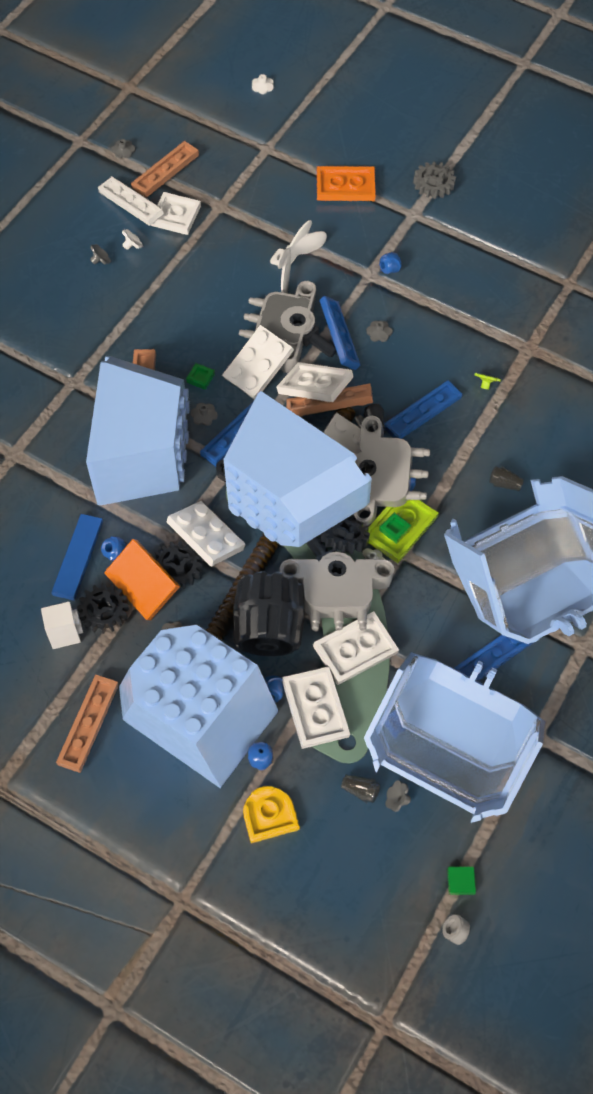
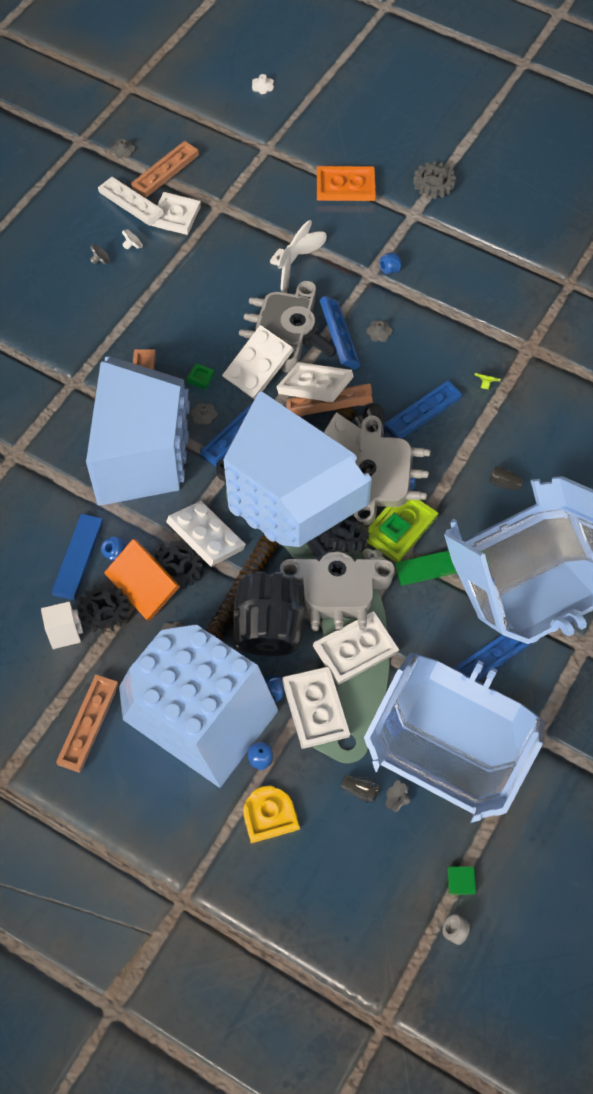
none -> green tile [394,549,489,586]

